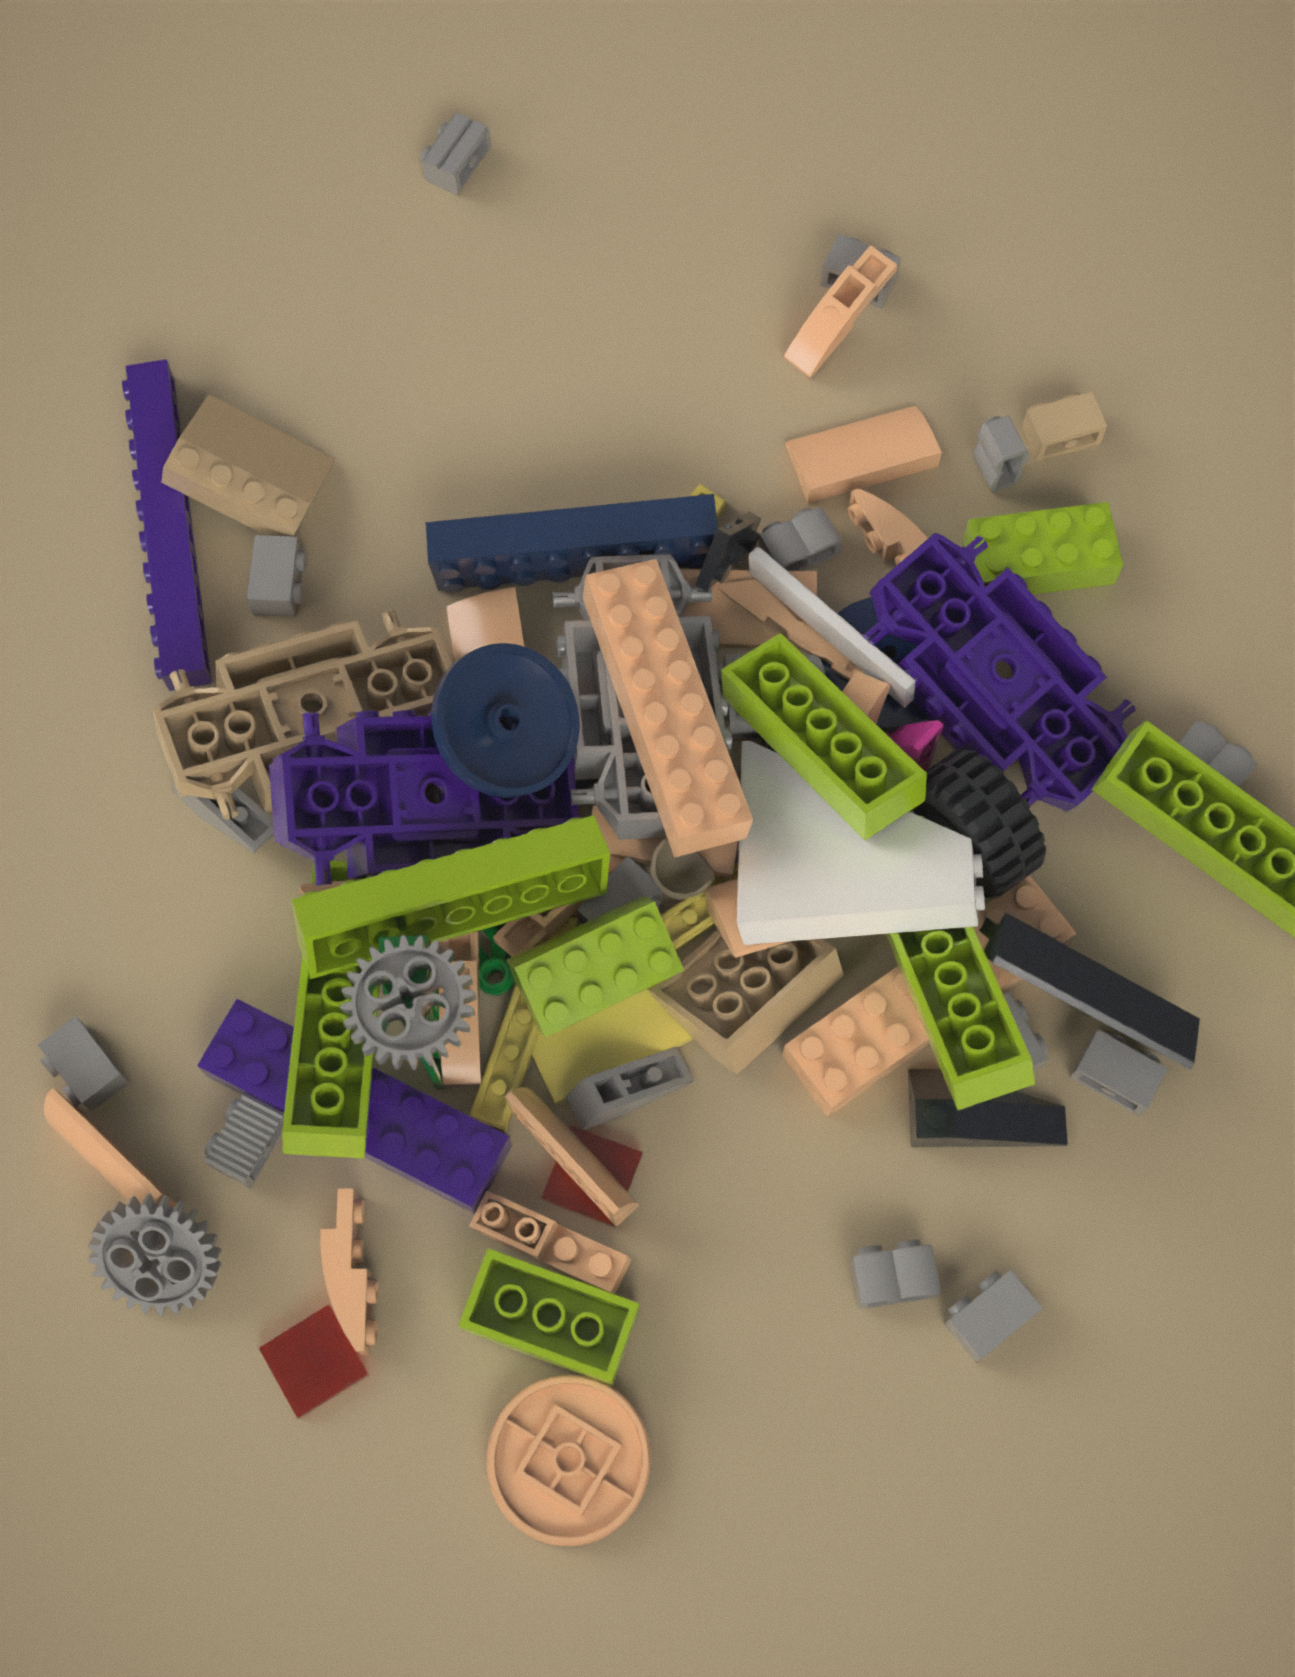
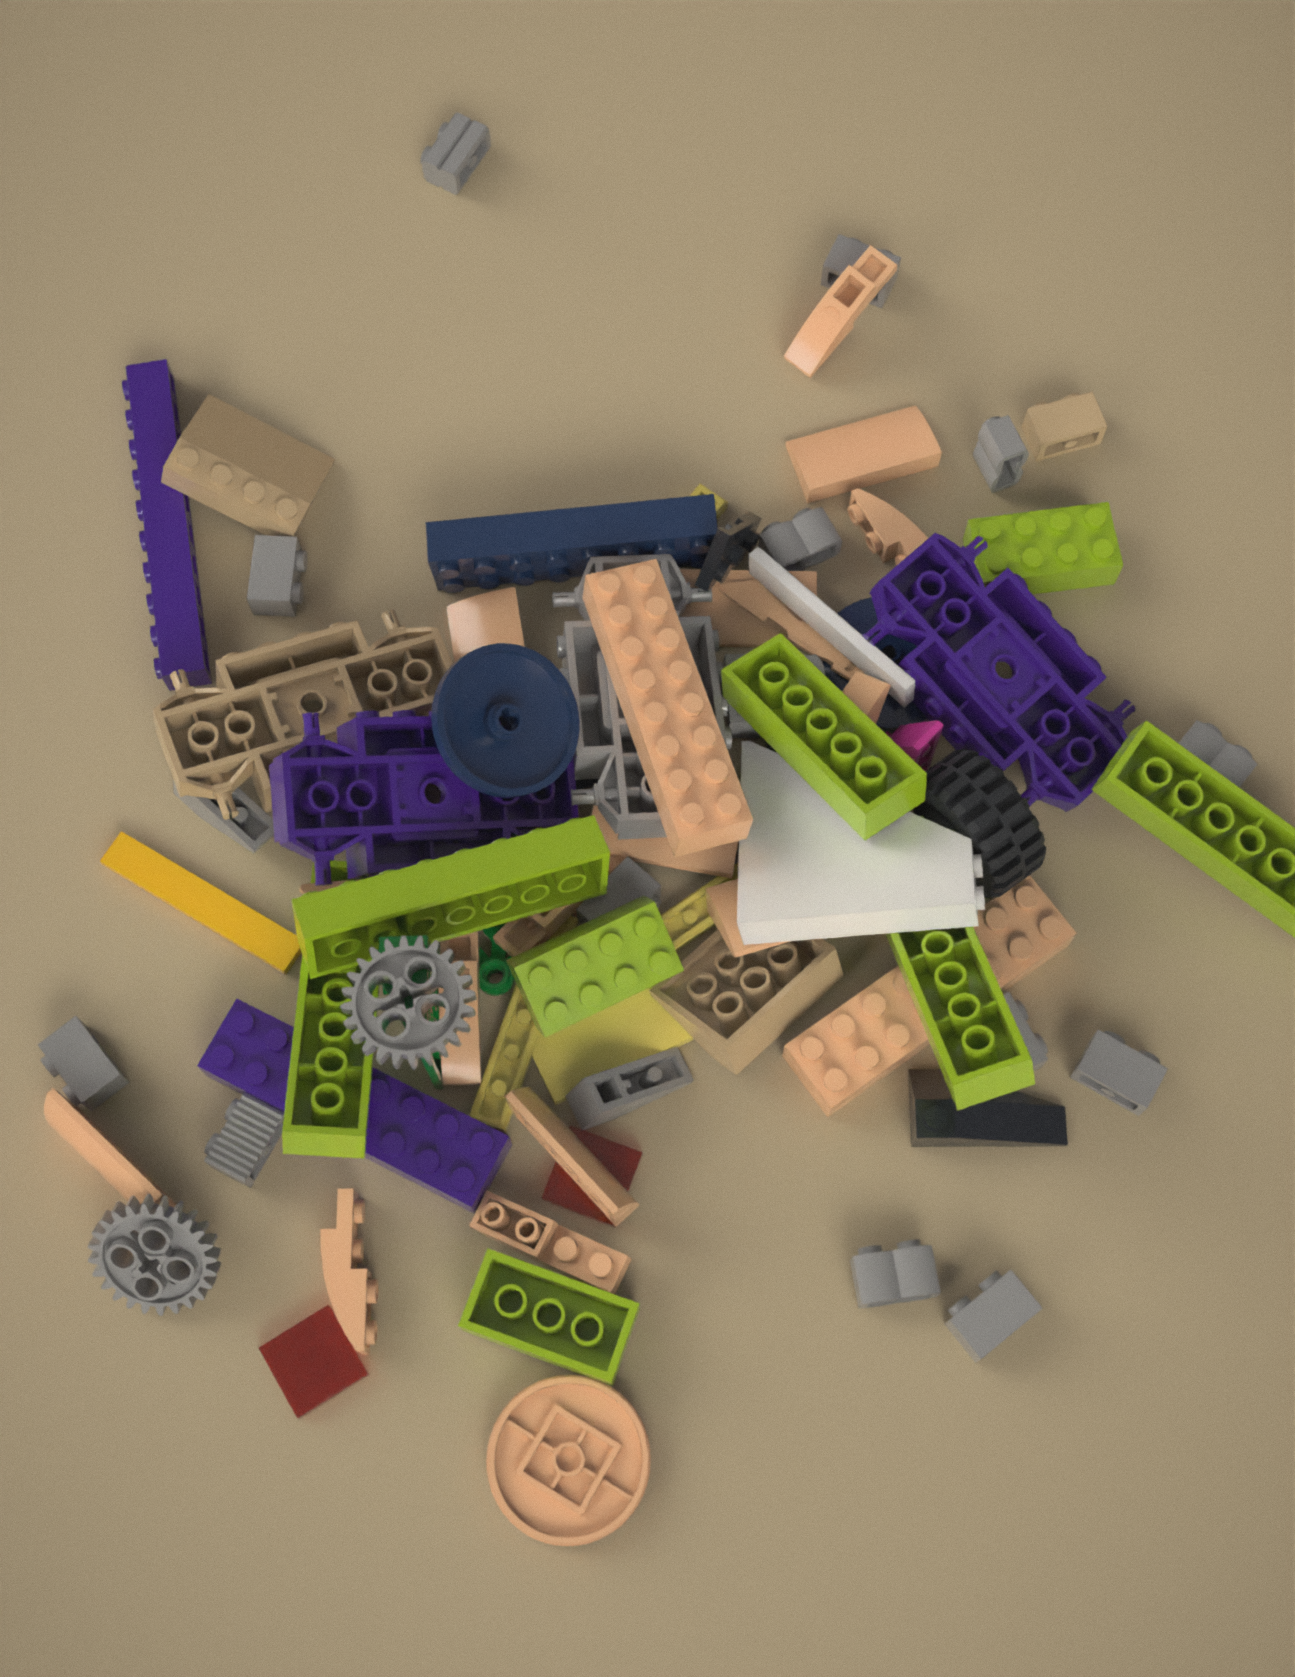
dark tan helmet [650,836,716,900] -> none
black slope [979,912,1200,1070] -> none
none -> yellow tile [100,831,301,975]

